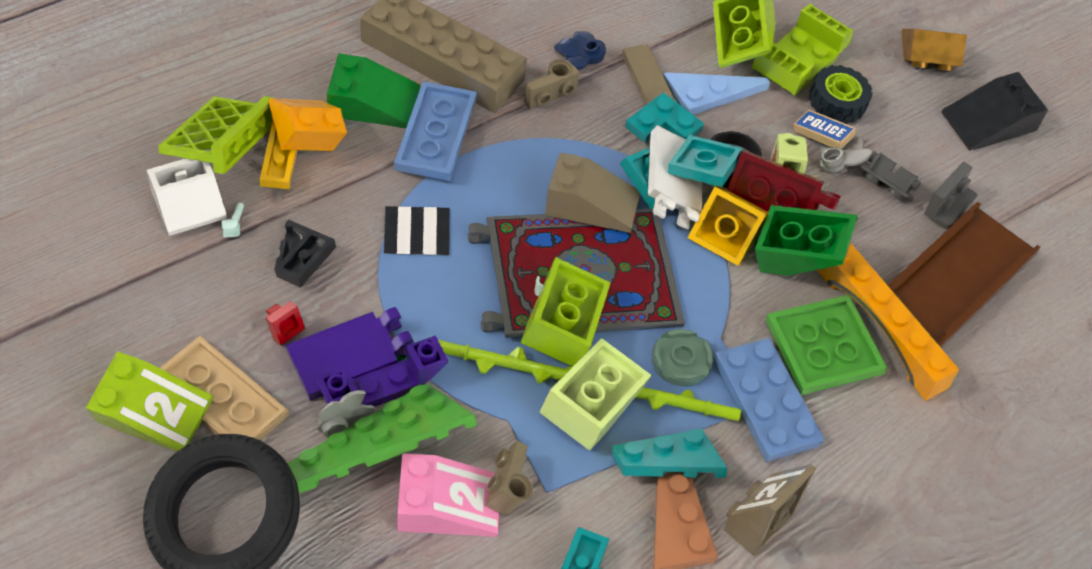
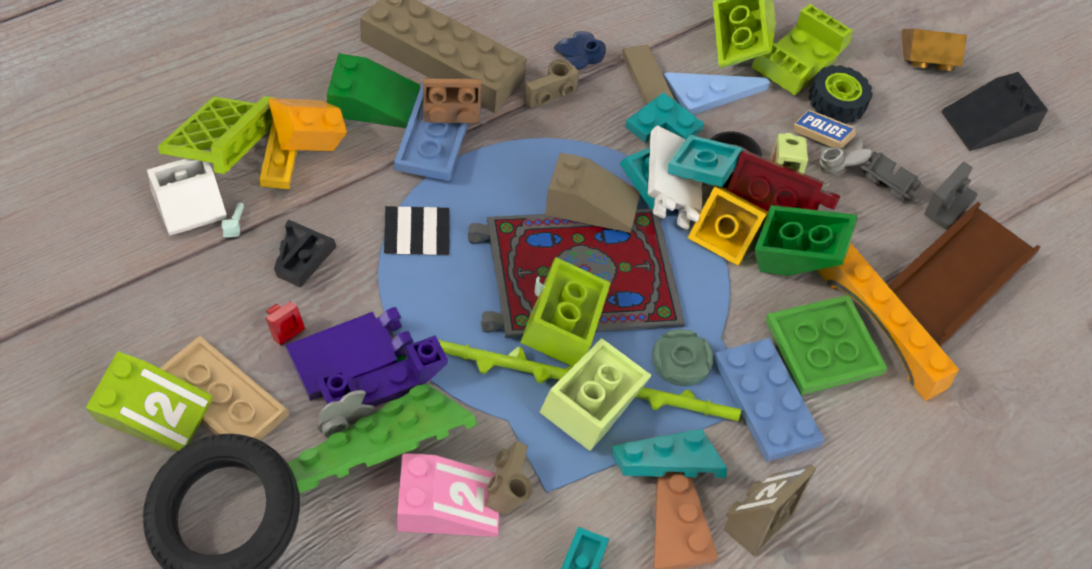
none -> medium nougat slope [423,78,481,123]

